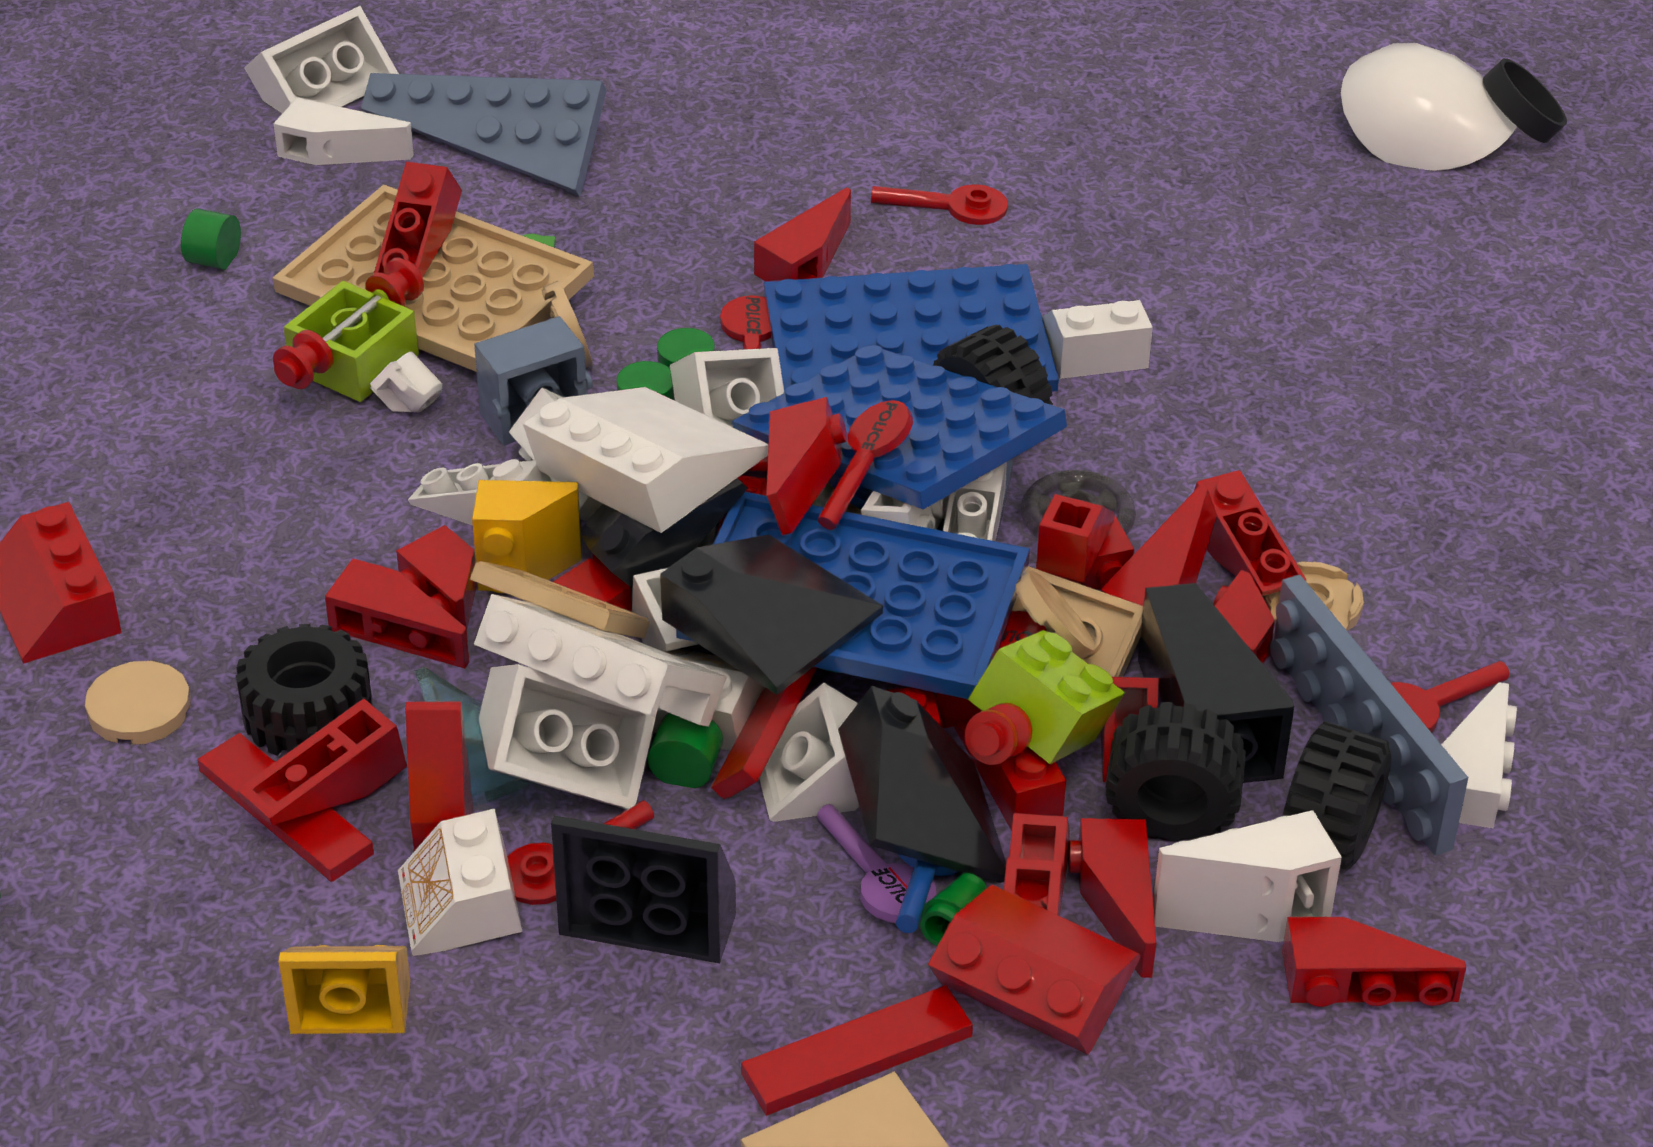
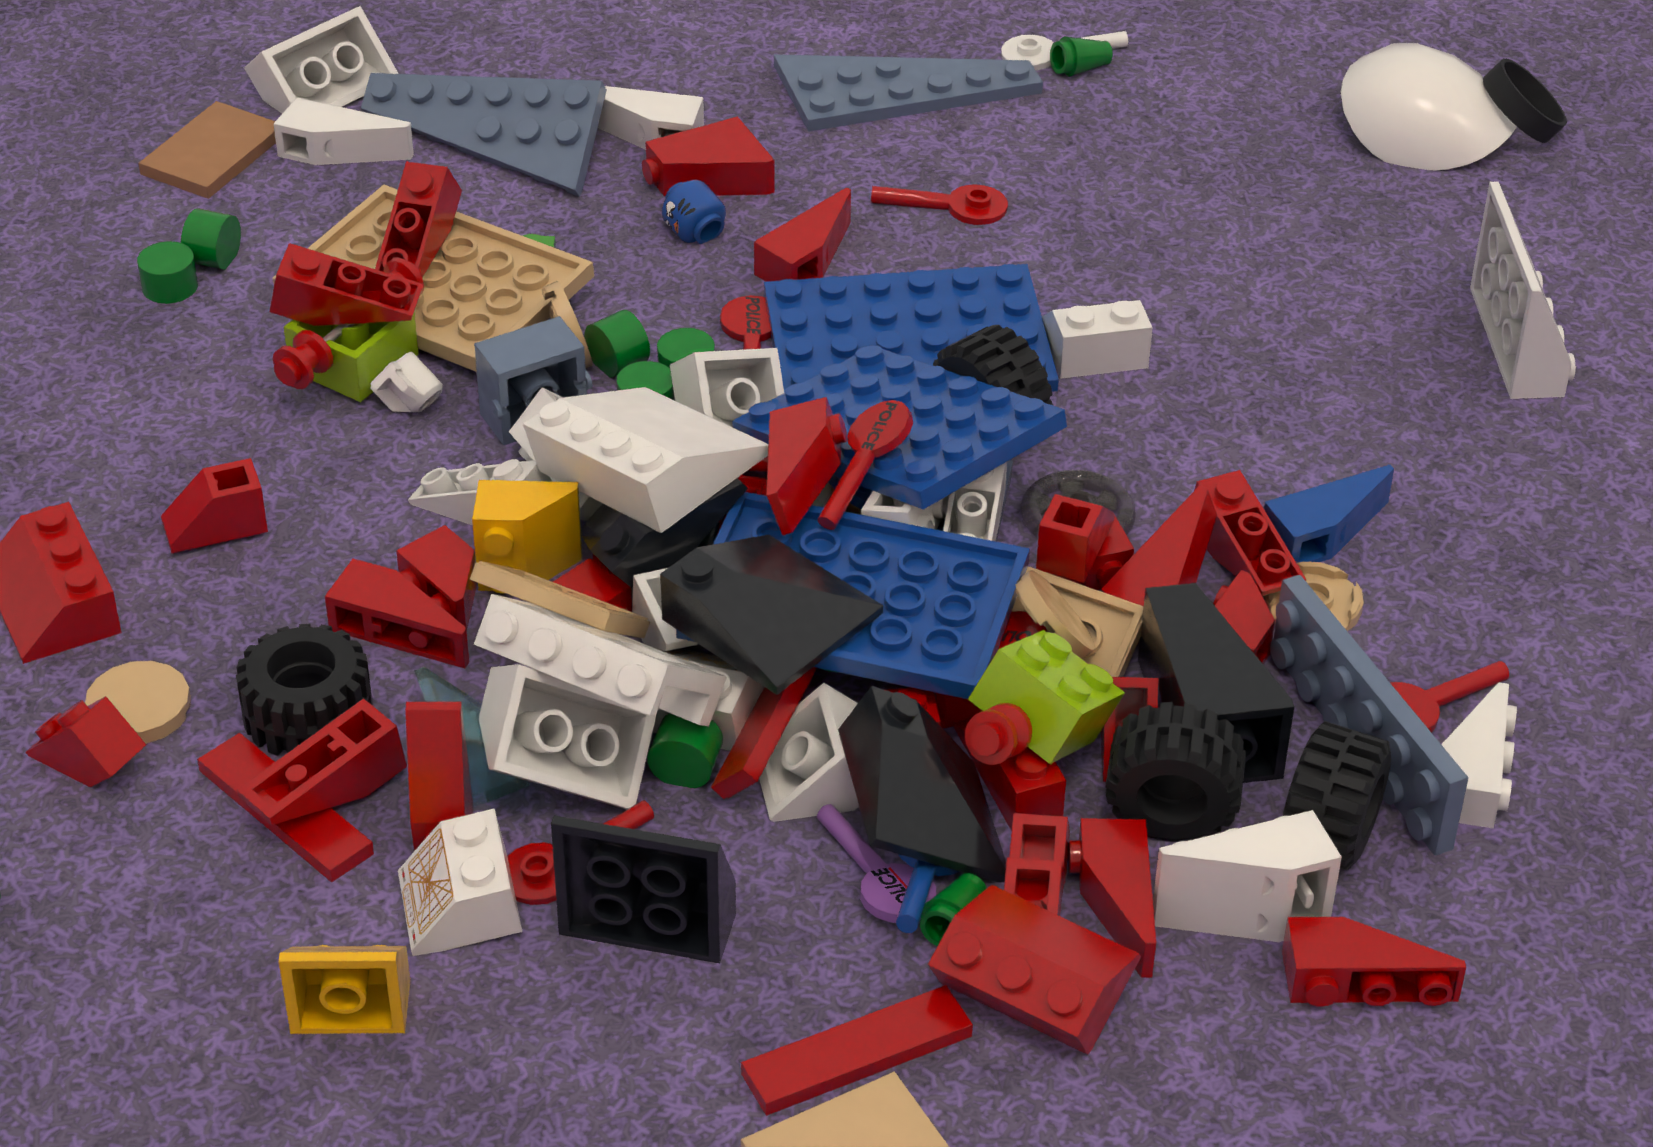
none -> red slope [25,696,146,787]
none -> green piece [137,241,198,304]
none -> medium nougat tile [138,101,276,199]
none -> red slope [161,458,268,553]
none -> red slope [269,243,424,326]
none -> green piece [584,310,650,378]
none -> white slope [598,86,704,150]
none -> red slope [642,116,775,196]
none -> blue head [662,180,726,244]
none -> sand blue wing [774,54,1043,132]
none -> white piece [1001,31,1128,71]
none -> green cone [1050,36,1113,77]
none -> blue slope [1264,464,1394,563]
none -> white slope [1470,181,1576,399]

